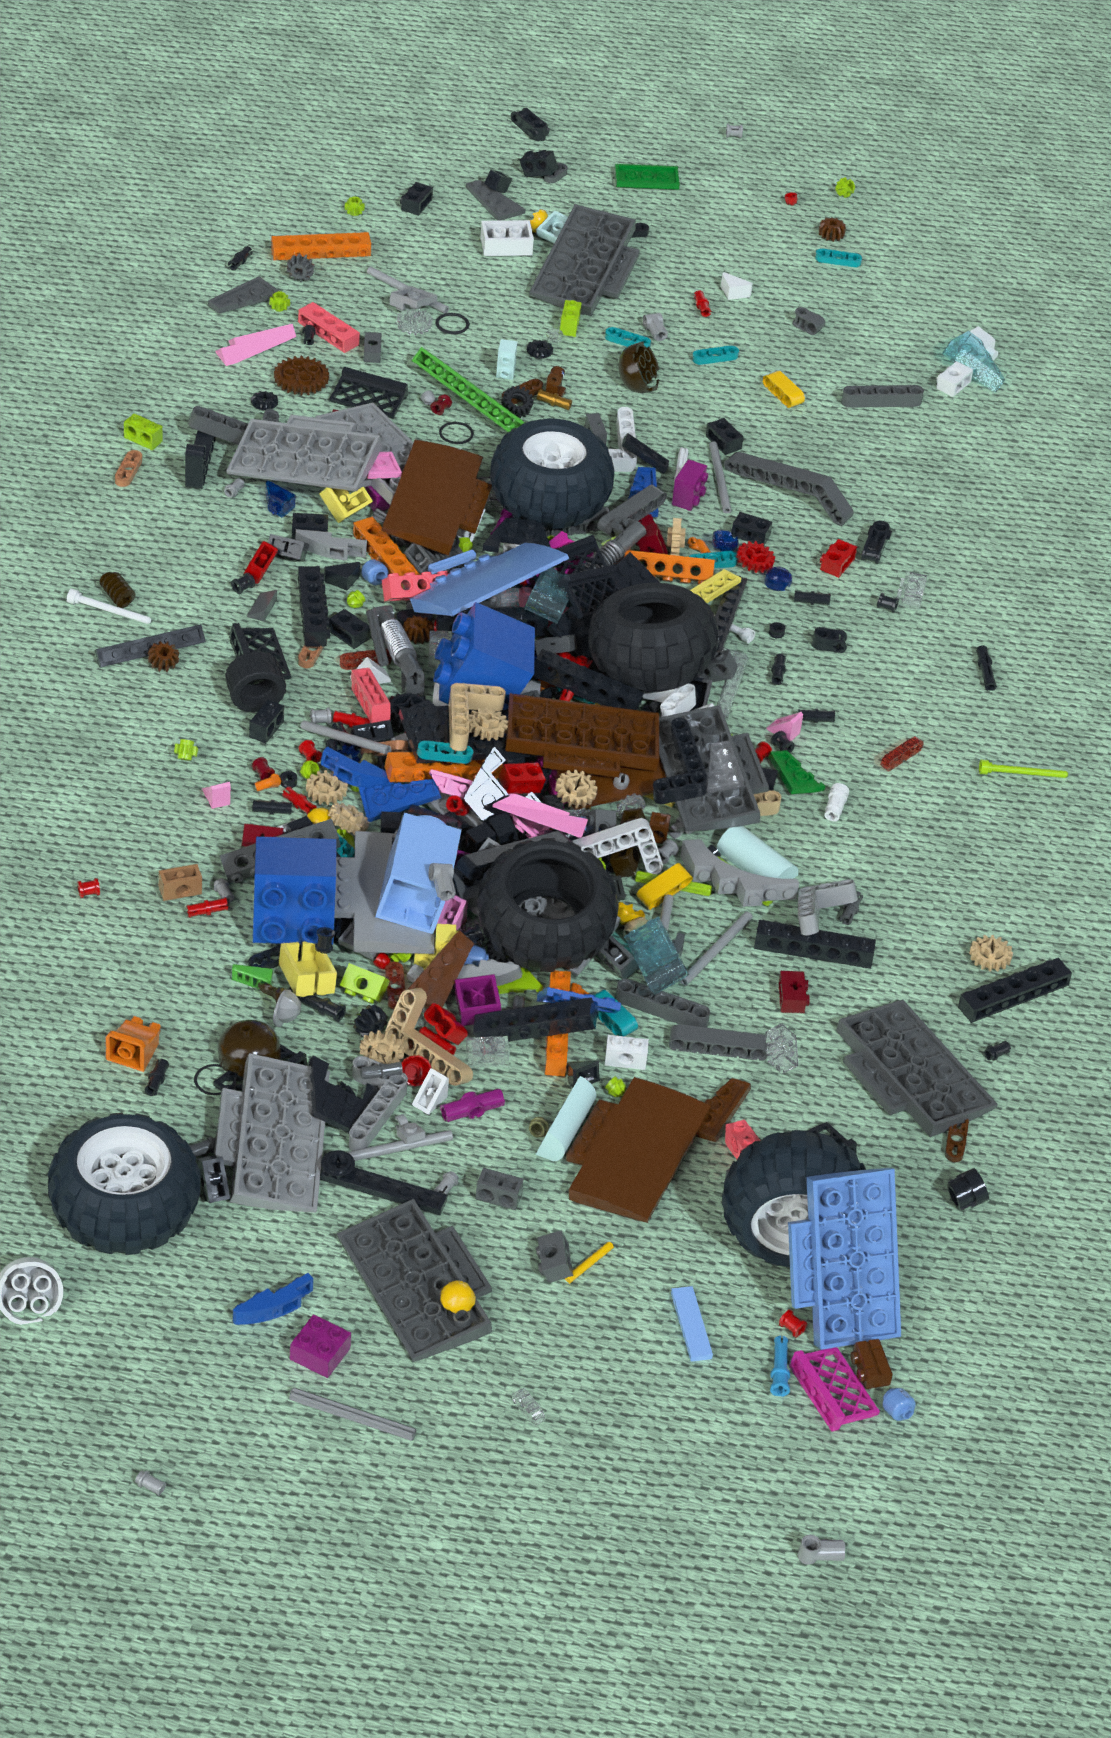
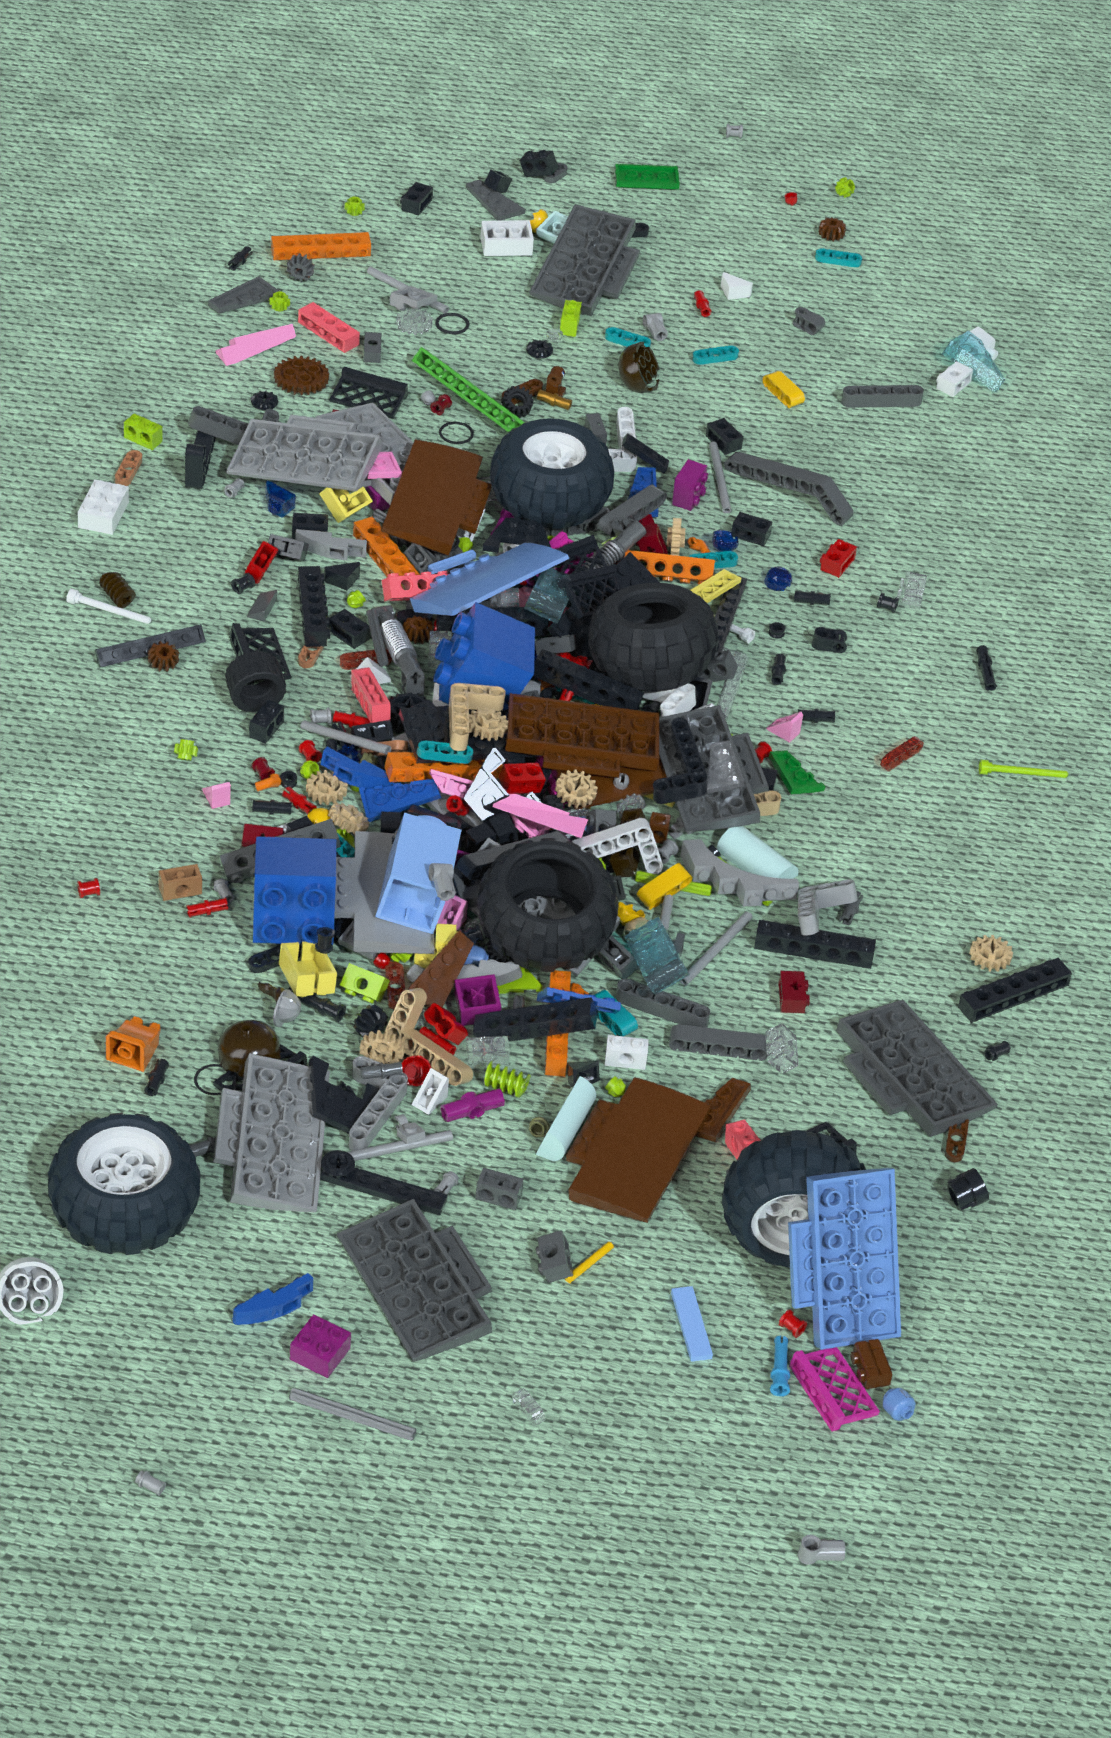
black brick [197,1155,230,1203] -> none
bright green slope [232,964,273,989] -> none
black pin [302,325,316,345] -> none
medium blue head [361,559,388,586] -> none
yellow hair [440,1280,476,1314] -> none
light aqua brick [496,339,518,380] -> none
black piece [511,108,550,141] -> none
white axle [674,447,688,482] -> none
red gear [736,541,775,573] -> none
black bush [771,731,795,753] -> none
white axle [824,783,849,822] -> none
black piece [861,520,892,564] -> none
none -> white brick [78,479,129,535]
none -> lime piece [484,1061,531,1098]

